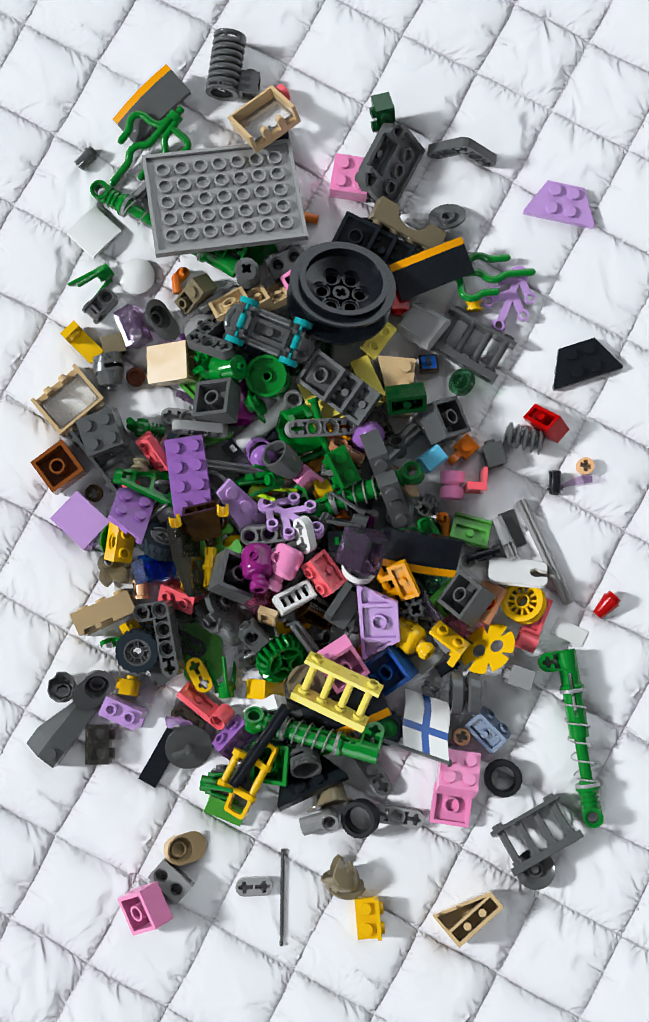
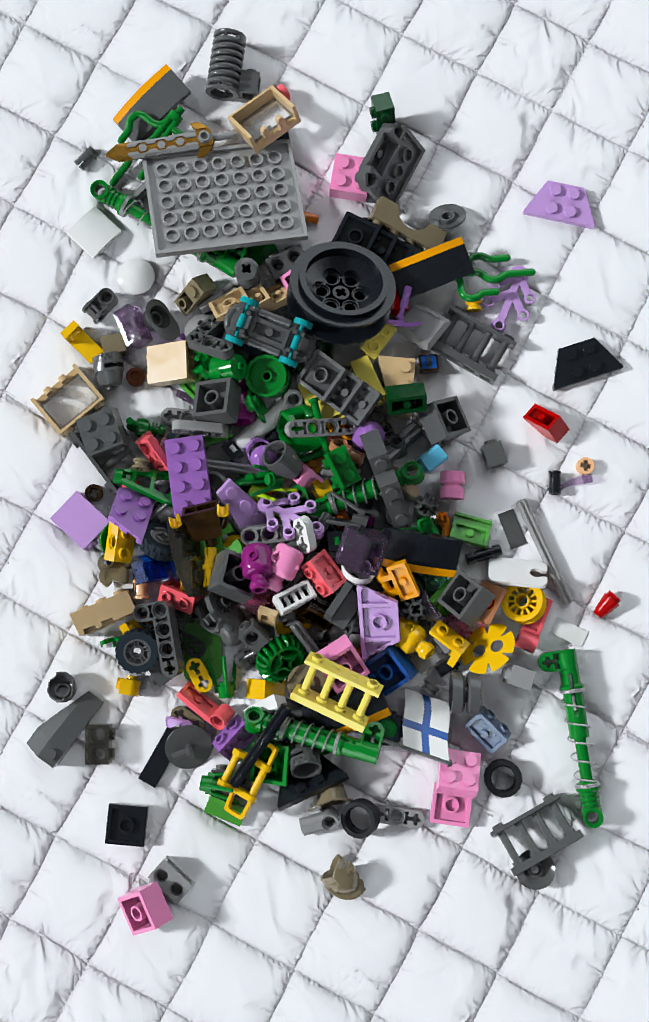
dark orange brick [30,439,88,495] -> none
green plant [68,263,115,294] -> none
dark grey piece [72,670,116,710] -> none
lavender panel [98,694,149,730] -> none
tan cap [164,831,207,866] -> none
orange arm [171,267,190,294] -> none
light grey beam [235,876,273,897] -> none
dark grey piece [279,849,285,946] -> none
dark grey beam [349,732,392,796] -> none
yellow bracket [355,896,385,941] -> none
dark grey beam [427,137,497,167] -> none
tan wedge [432,890,504,948] -> none
orange plate [446,434,480,466] -> none
clear green plate [448,368,475,397] -> none
light nougat bush [452,727,471,746] -> none
coral panel [463,467,488,494] -> none
light grey piece [492,515,519,561] -> none
dark grey piece [502,422,545,455] -> none
none -> black plate [105,803,149,847]
none -> sword [106,122,237,162]
none -> medium lavender piece [386,286,423,327]

